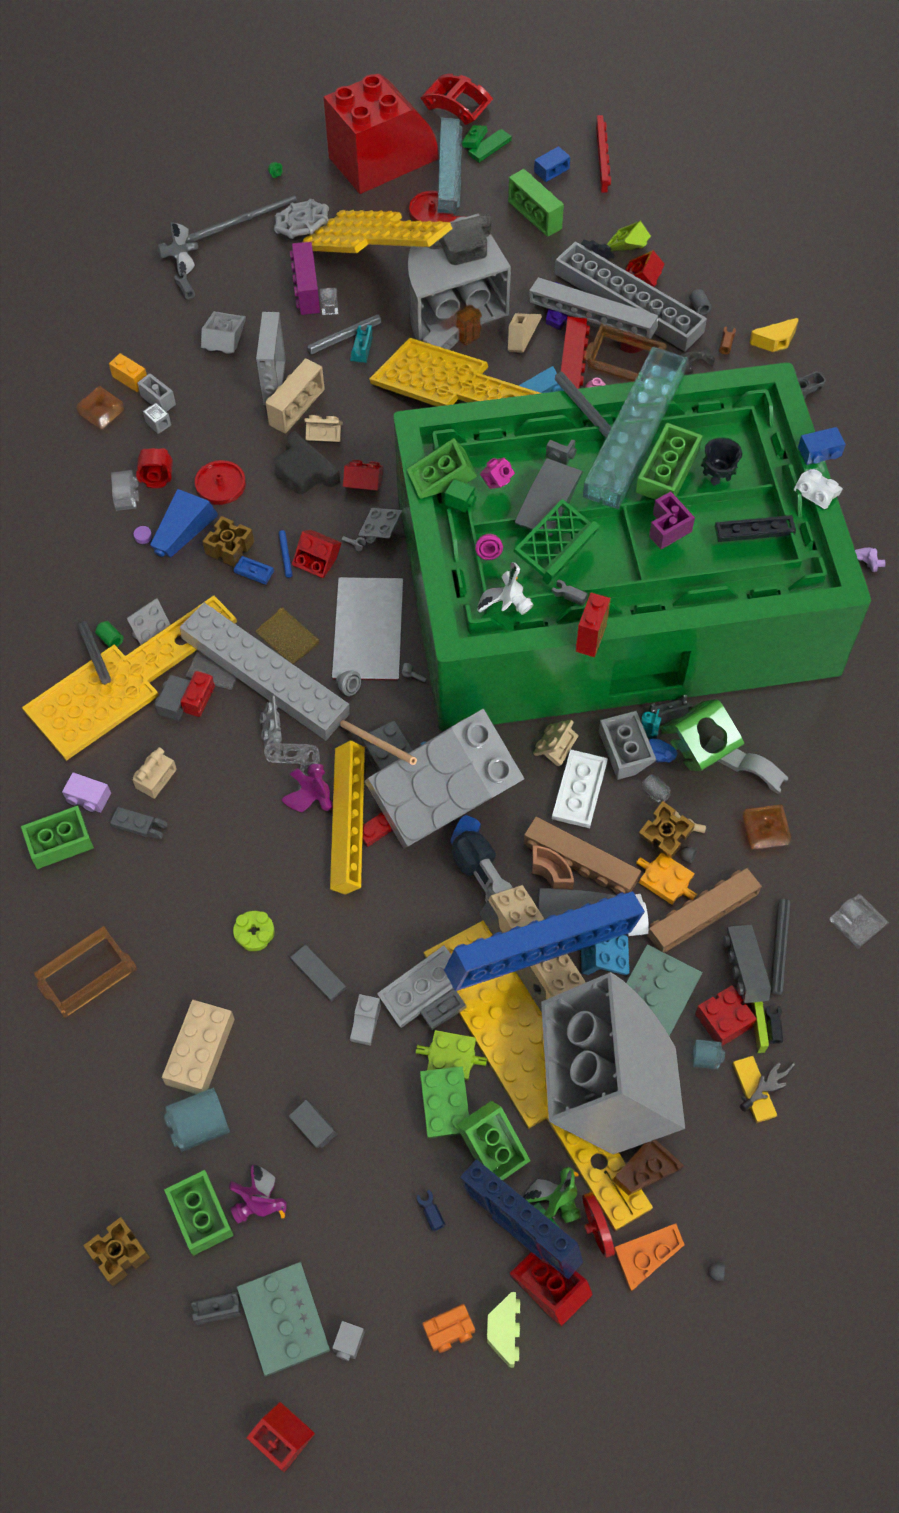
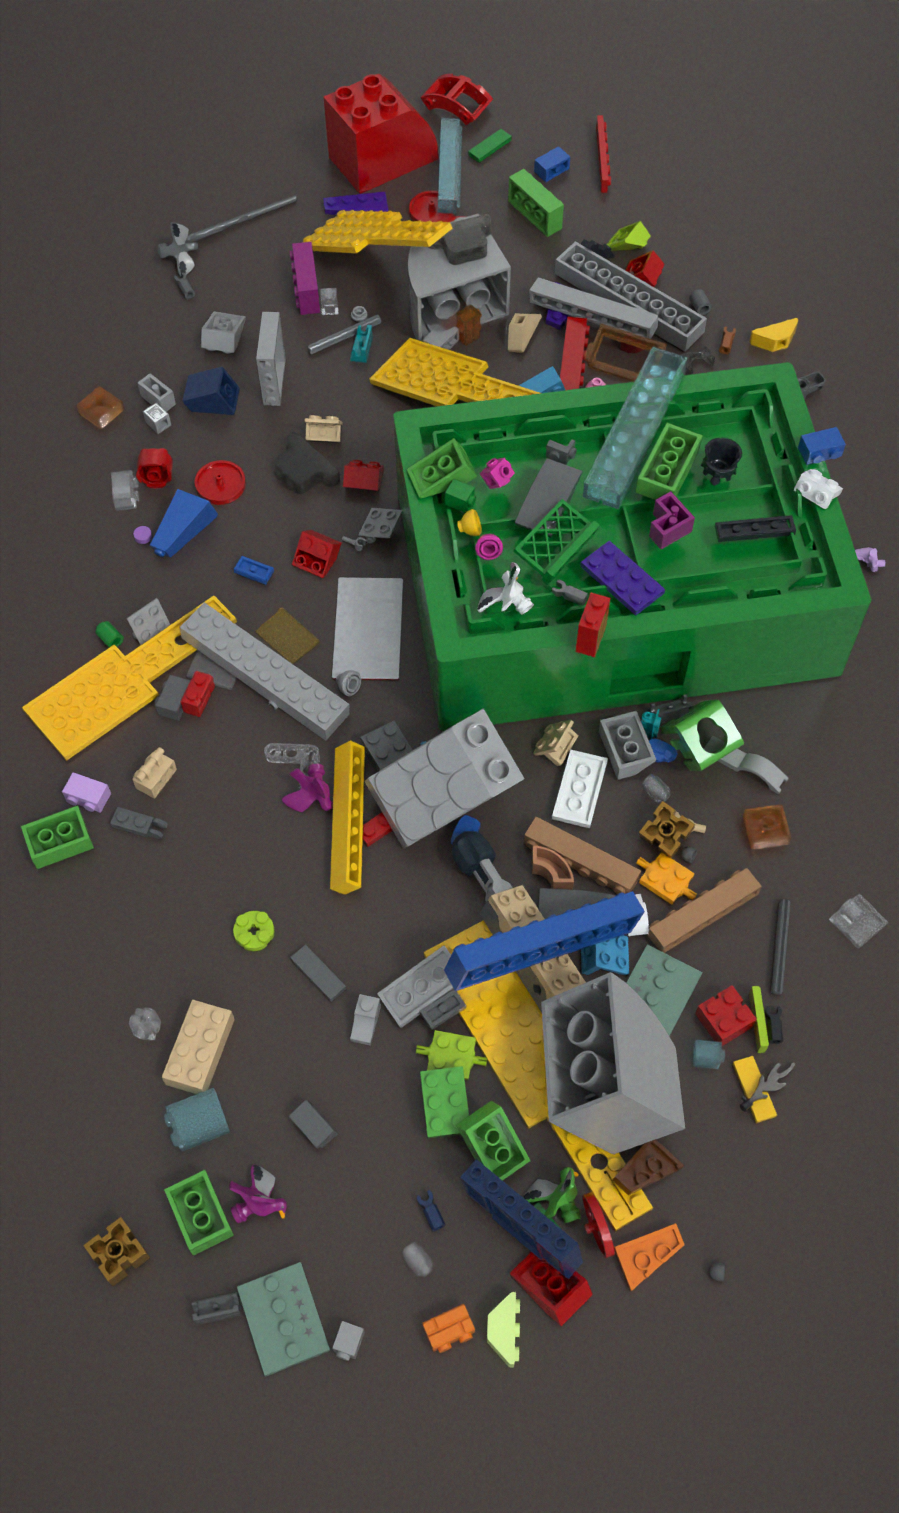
clear orange piece [34,926,137,1018] -> none
dark grey axle [78,621,111,685] -> none
light orange brick [109,353,147,392] -> none
pearl gold brick [203,516,254,567] -> none
red slope [247,1402,315,1473] -> none
light grey hinge [260,695,282,747] -> none
tan brick [266,358,325,434] -> none
green plate [268,162,283,178] -> none
light grey plate [274,199,329,239] -> none
blue bar [279,530,293,578] -> none
light nougat piece [340,720,417,765] -> none
light grey hand [402,663,426,682] -> none
green plate [462,125,488,148] -> none
dark grey axle [555,372,615,439] -> none
dark grey brick [724,925,771,1003] -> none
none -> clear brick [129,1007,161,1040]
none -> dark blue slope [182,366,240,415]
none -> dark purple wing [323,192,388,215]
none -> light grey plate [351,306,368,322]
none -> clear brick [402,1242,434,1277]
none -> yellow brick [458,509,482,536]
none -> dark purple plate [580,541,665,616]

